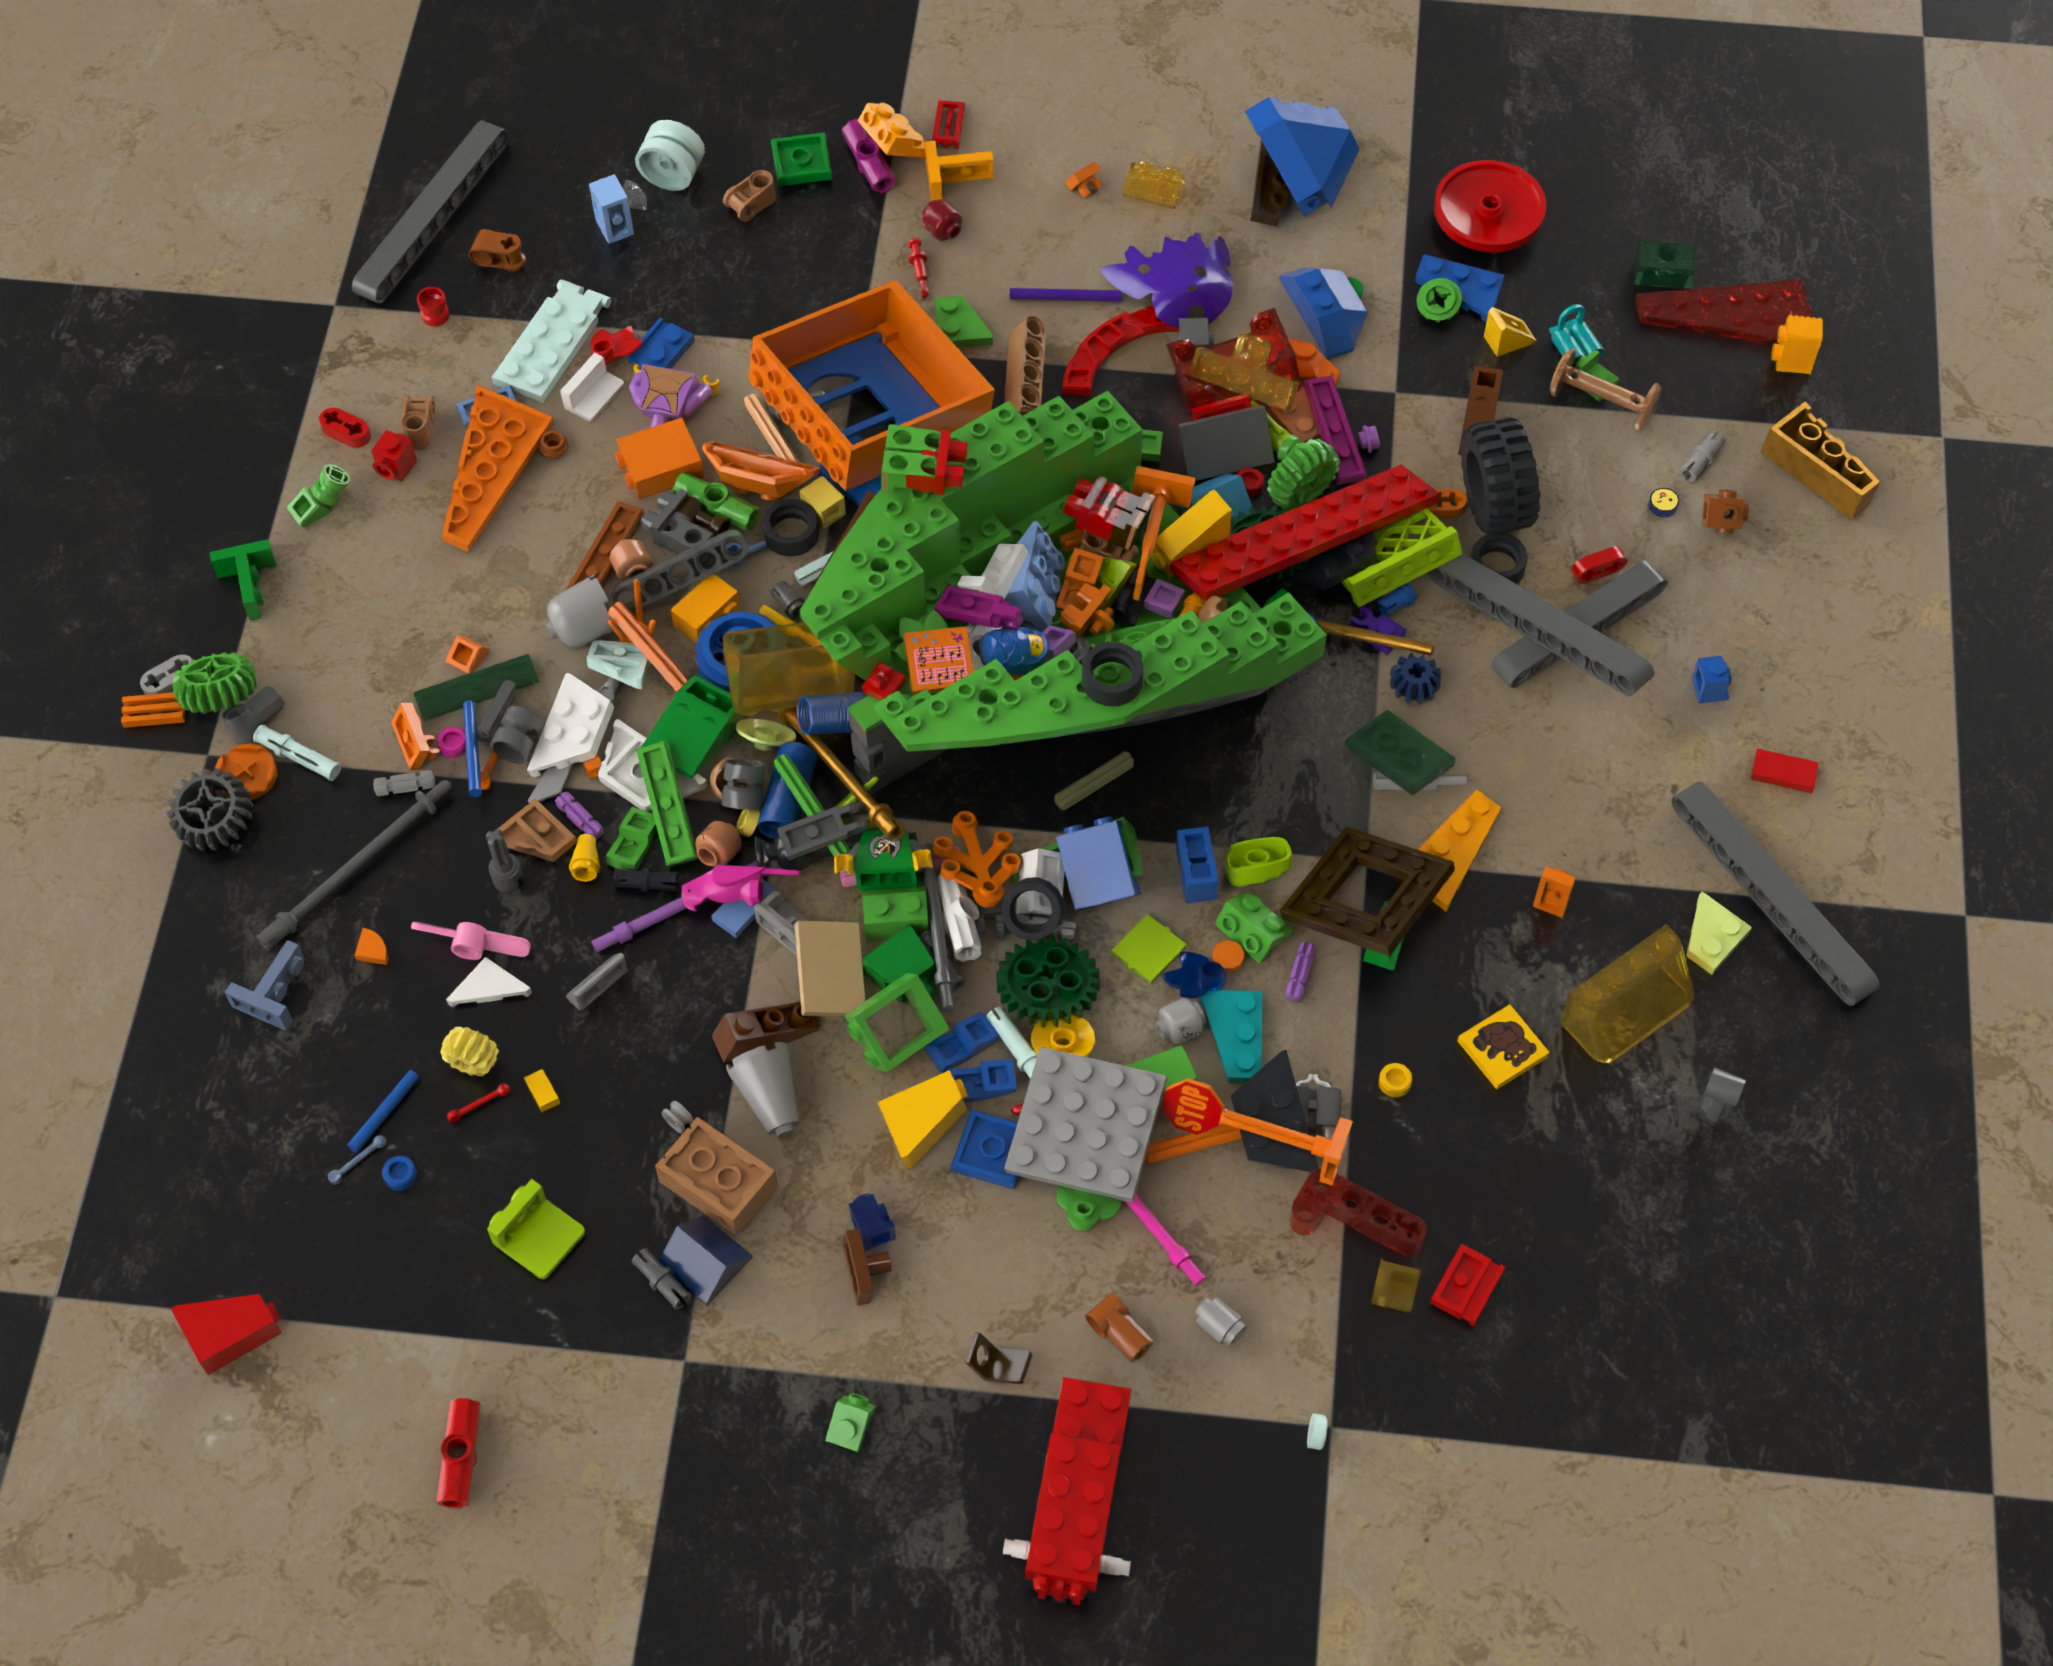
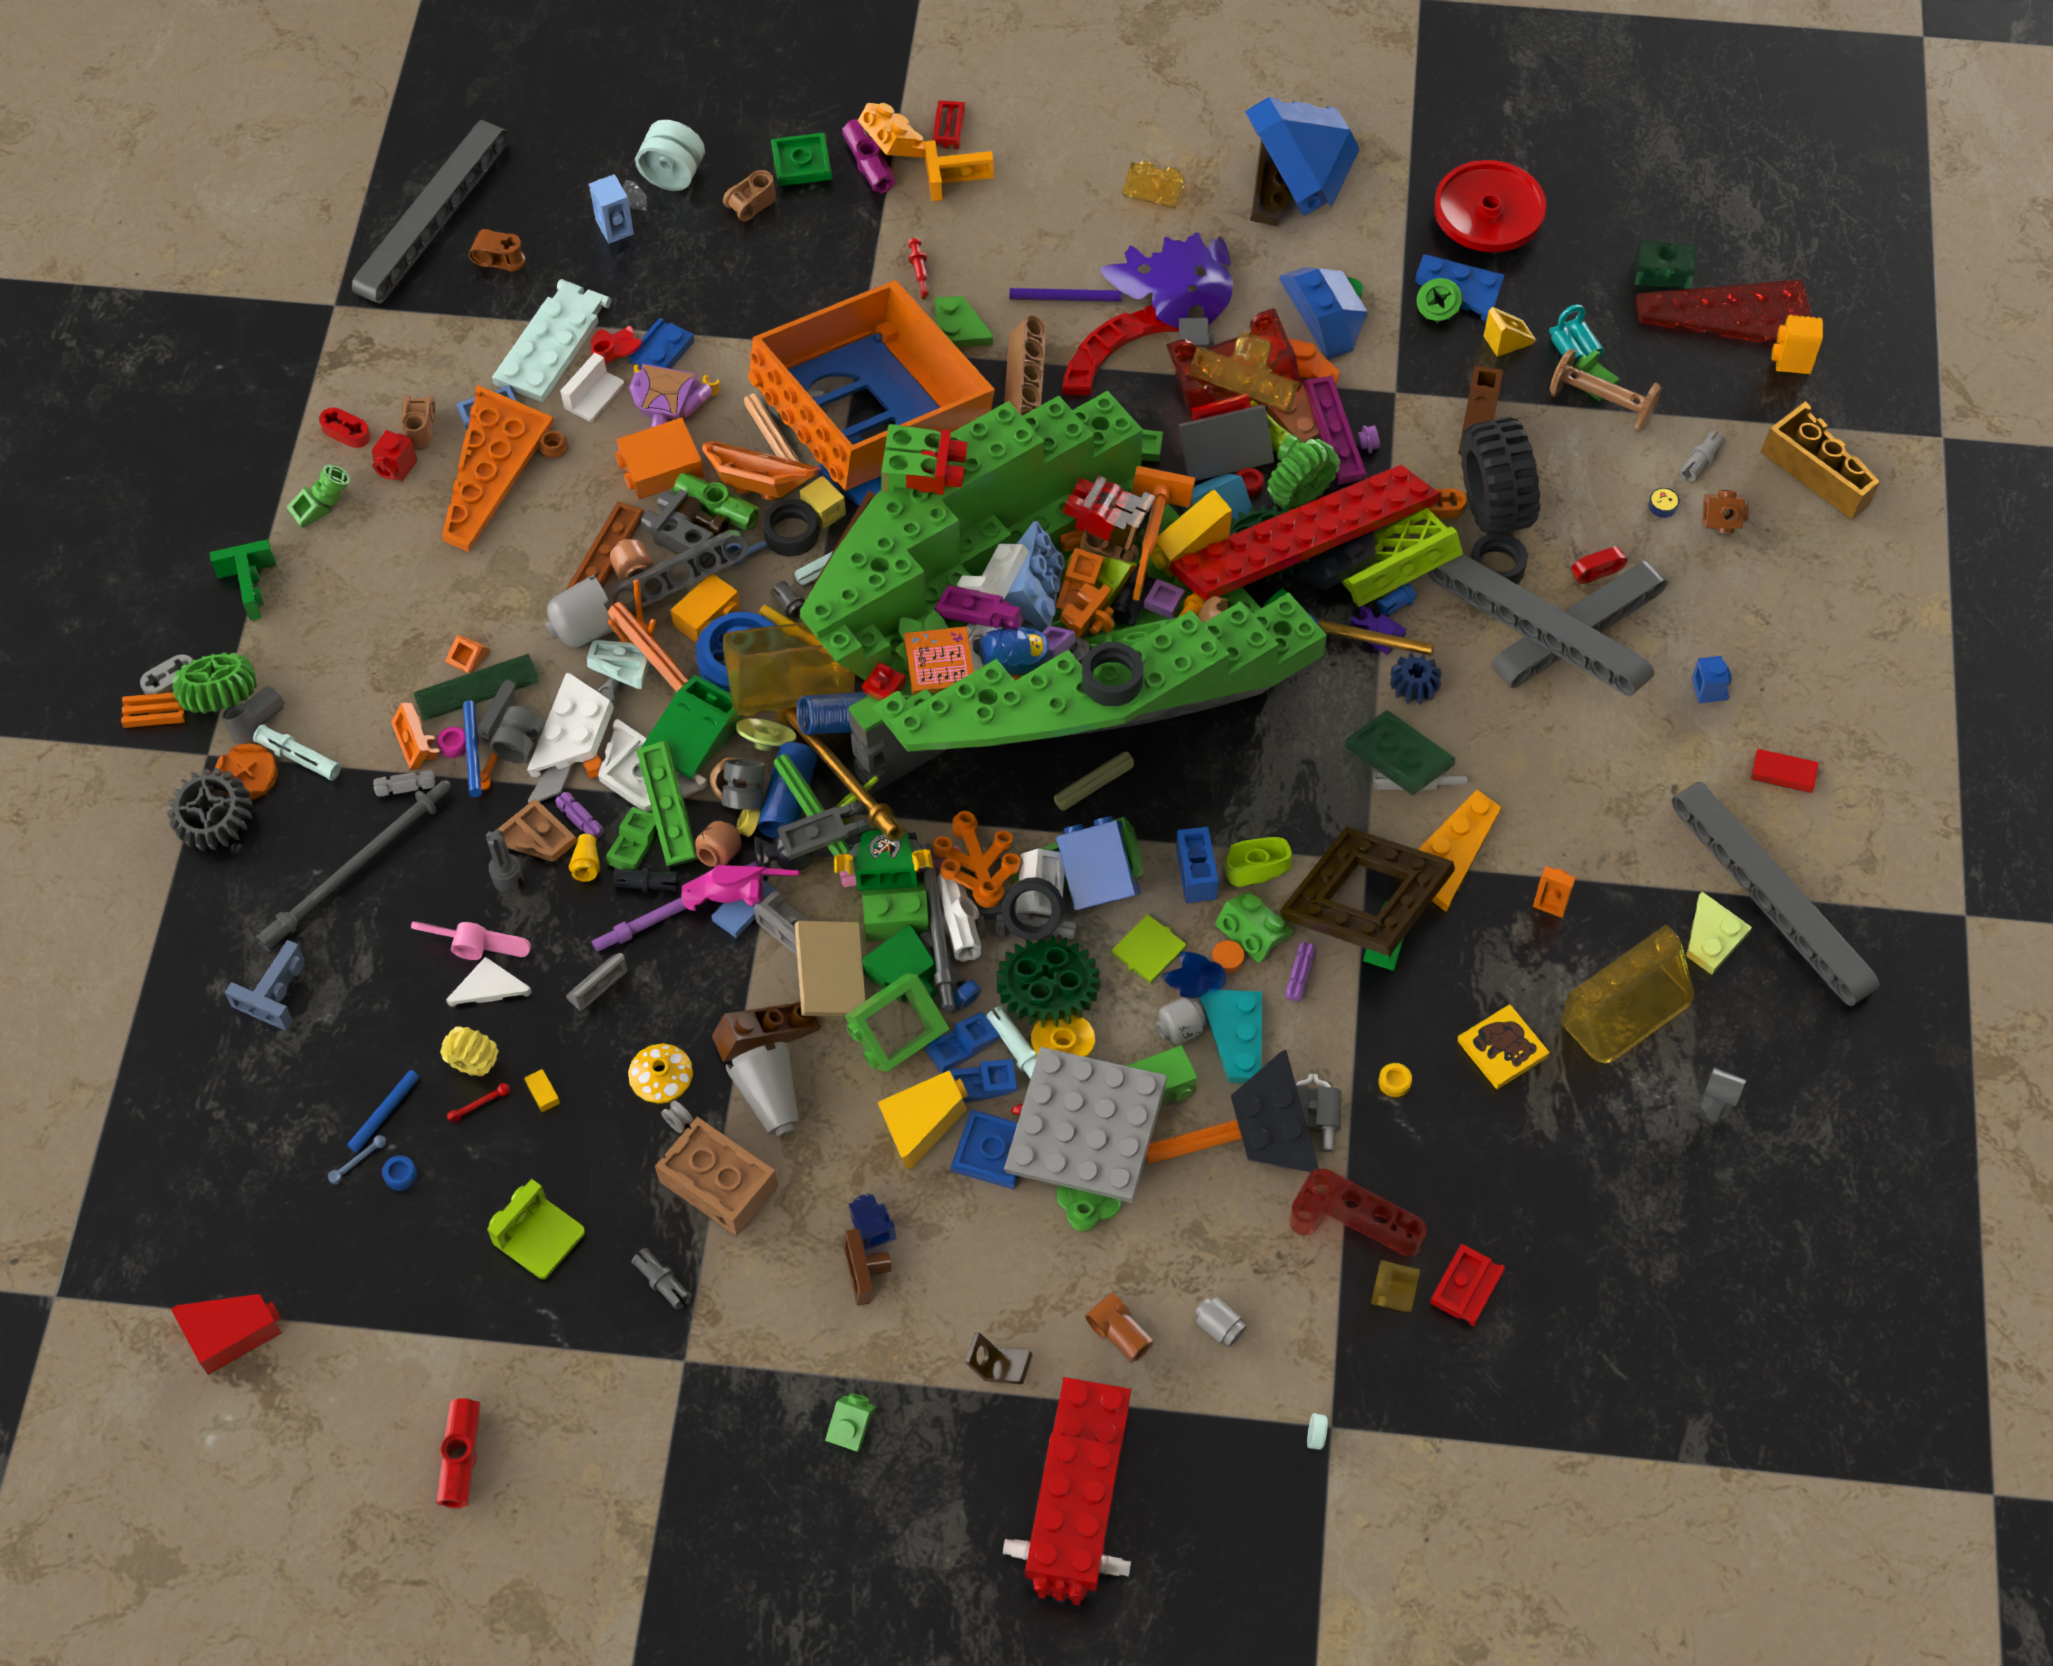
orange tile [354,928,388,965] -> none
red wheel [417,287,450,327] -> none
dark blue slope [659,1215,753,1306] -> none
dark red head [922,199,963,241] -> none
orange tile [1065,161,1102,198] -> none
dark pink bar [1125,1194,1206,1287] -> none
orange piece [1162,1078,1353,1185] -> none
none -> yellow dish [628,1043,693,1104]
none -> blue tile [953,980,981,1010]

